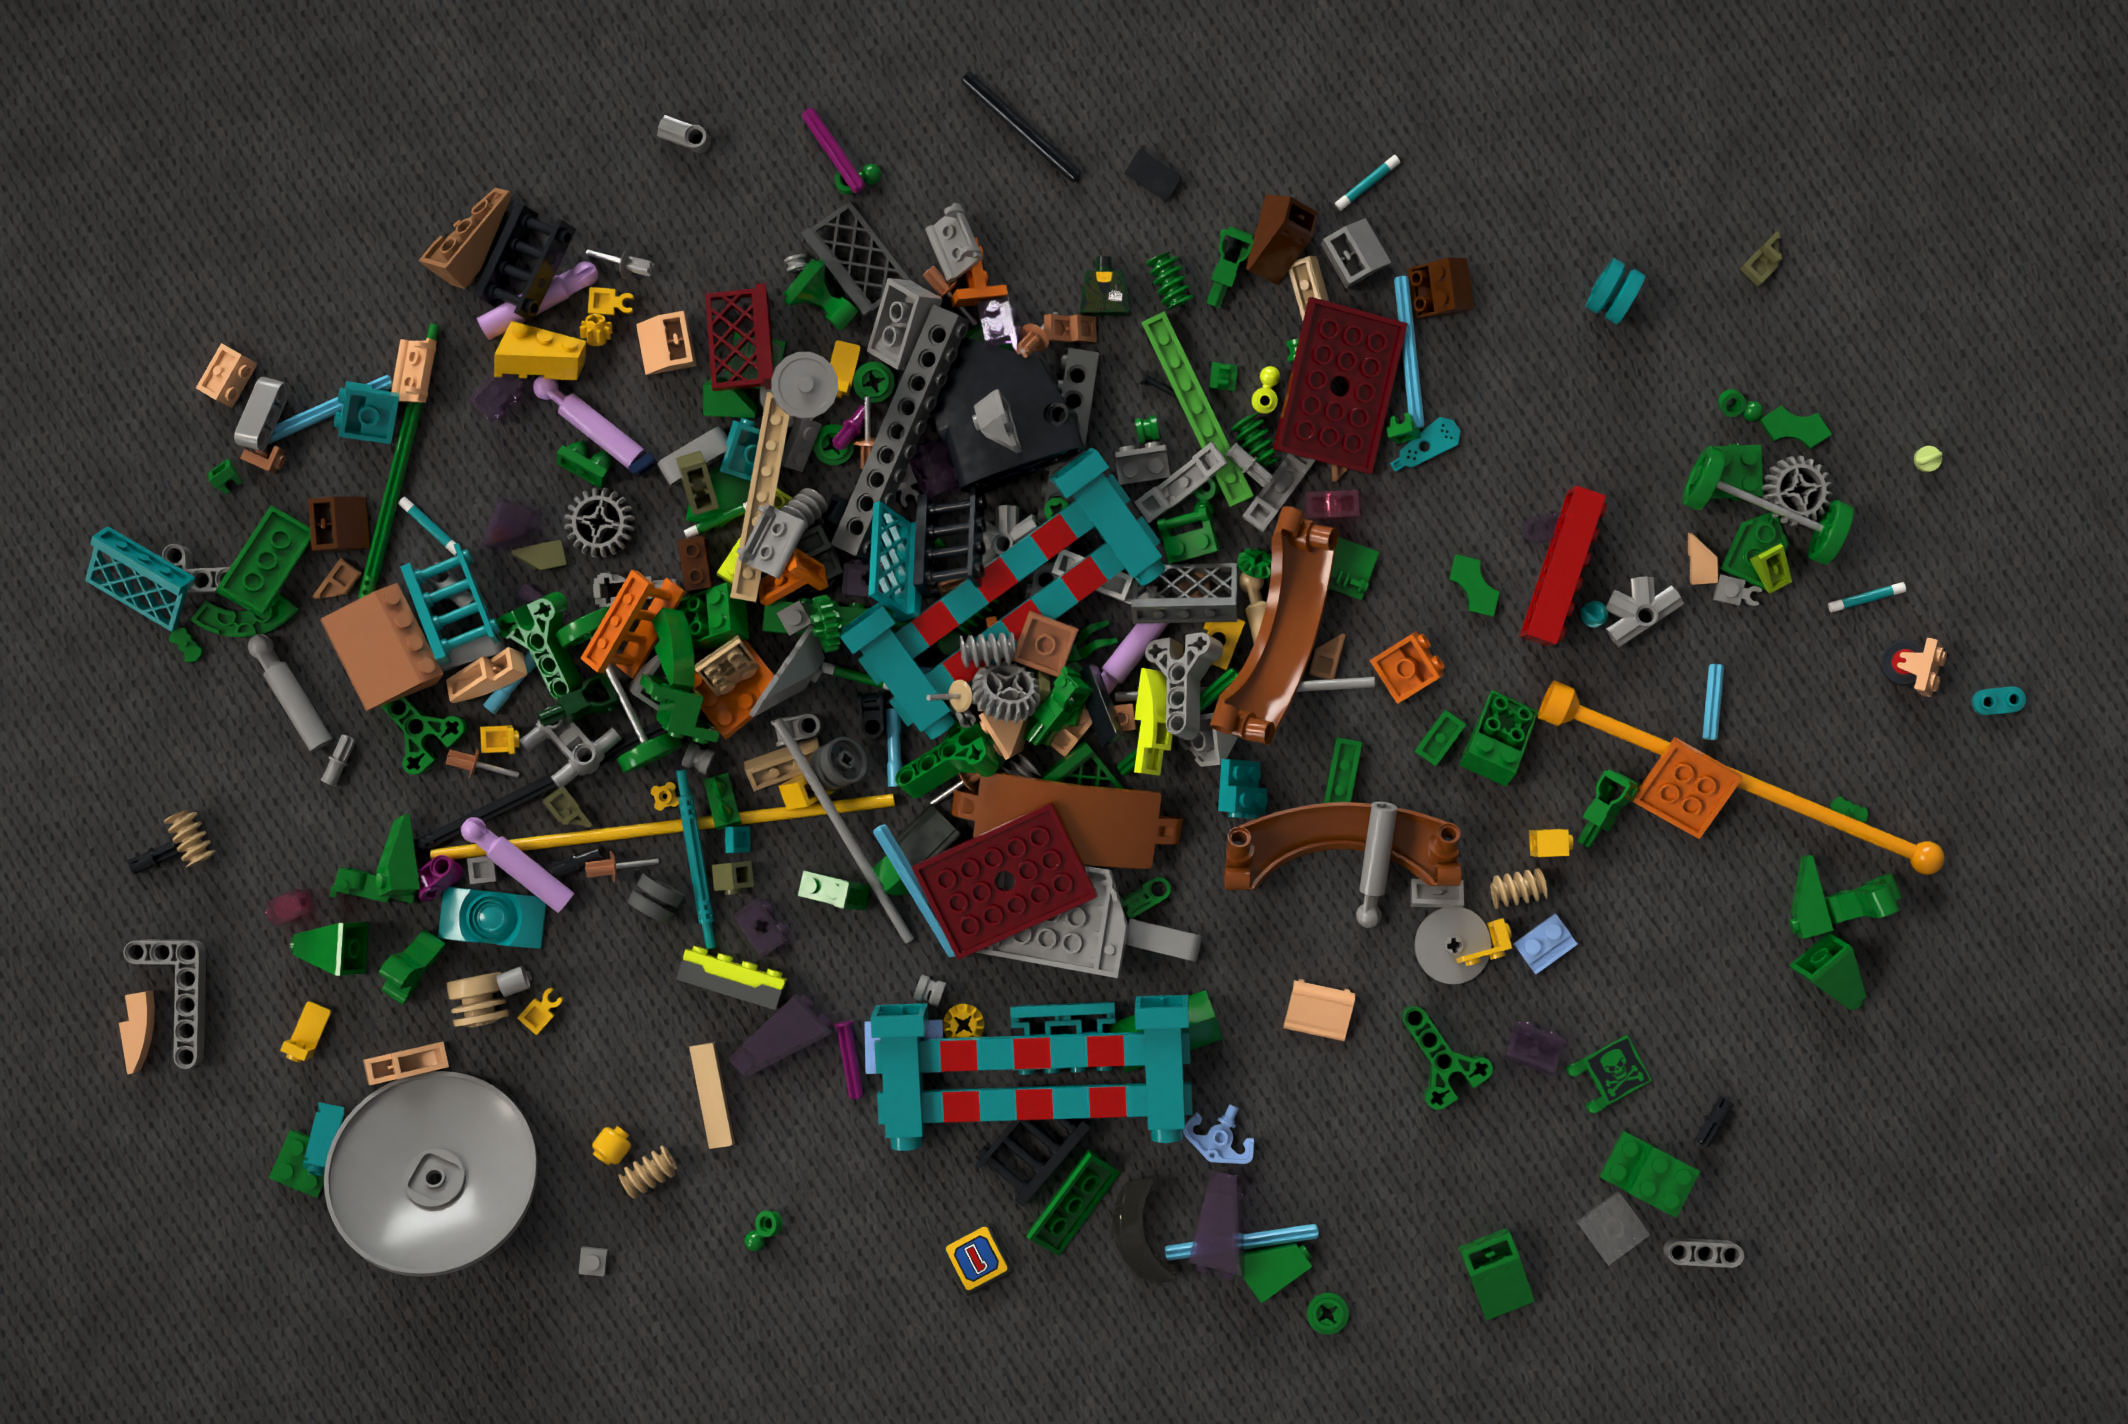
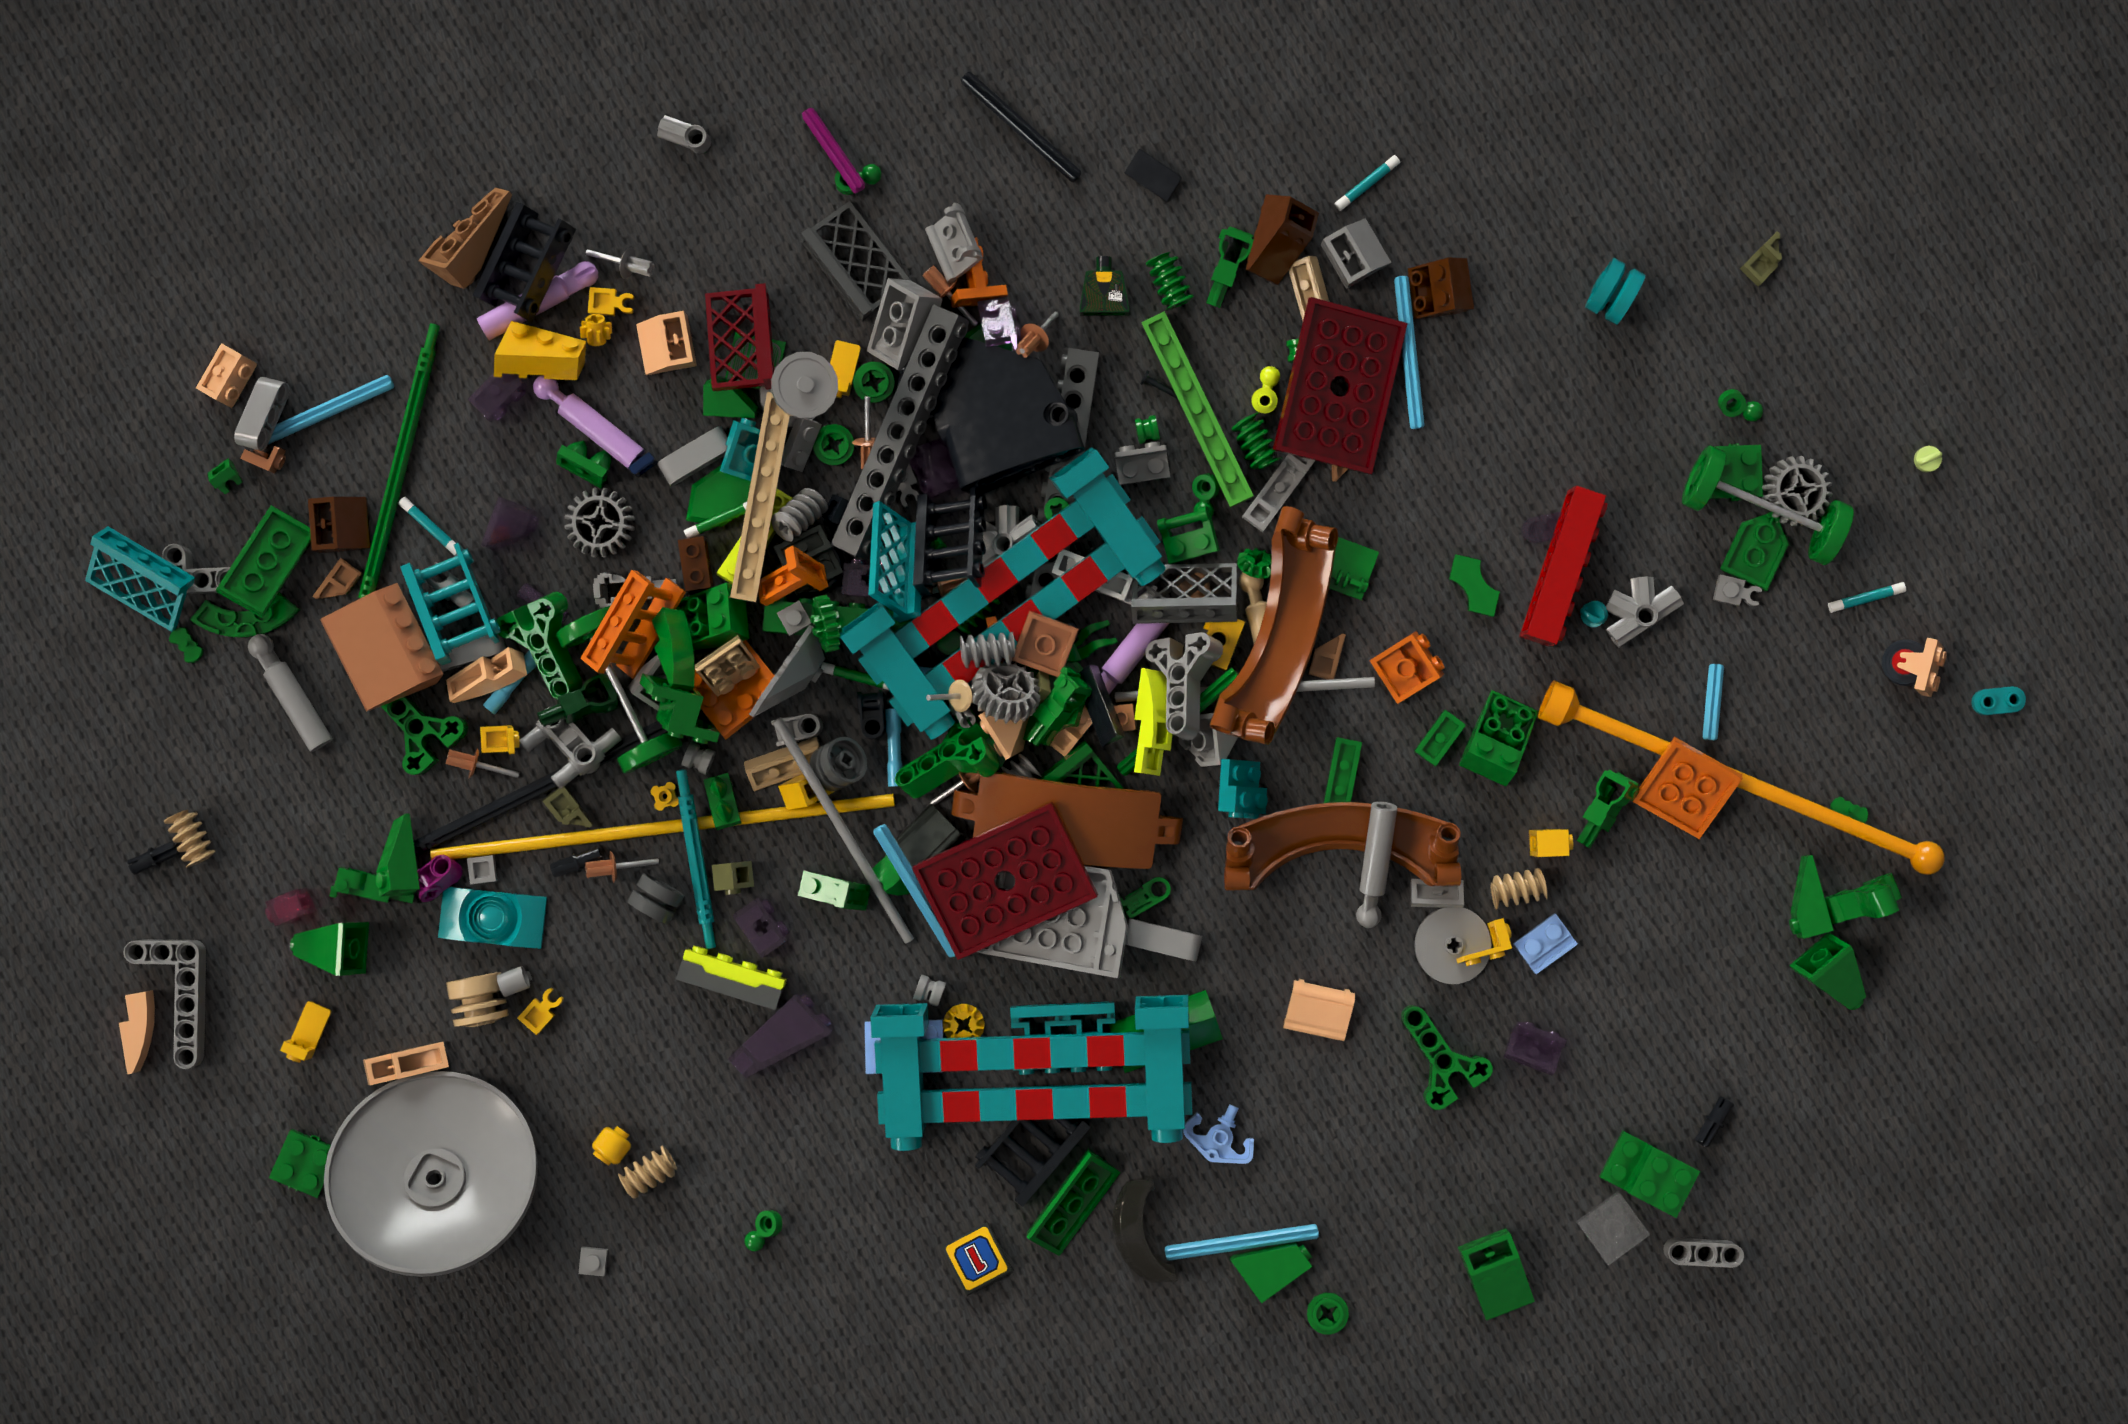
teal window [303,1102,345,1176] -> none
light grey axle [321,735,355,786] -> none
teal plate [334,381,399,444] -> none
green beam [378,929,446,1005] -> none
light nougat piece [391,338,437,403] -> none
lavender piece [461,817,574,913] -> none
olive slope [511,540,567,571] -> none
olive brick [675,451,719,515] -> none
tan slope [689,1042,735,1149] -> none
teal plate [725,826,750,853] -> none
light grey piece [737,504,808,579] -> none
green piece [783,258,859,332] -> none
light grey bush [784,254,808,273] -> none
magenta axle [832,405,872,450] -> none
magenta axle [833,1020,864,1099] -> none
light grey slope [972,389,1022,453] -> none
nougat slope [1044,314,1097,343] -> none
light grey slope [1134,442,1228,523] -> none
clear purple slope [1189,1170,1245,1281] -> none
green tile [1209,362,1238,392] -> none
light grey axle [1225,443,1273,487] -> none
clear pink brick [1304,490,1360,520] -> none
green tile [1387,413,1421,444] -> none
teal piece [1390,417,1460,472] -> none
flag [1566,1035,1652,1113] -> none
light nougat slope [1688,533,1718,585] -> none
lime slope [1750,544,1792,594] -> none
green tile [1759,405,1832,449] -> none

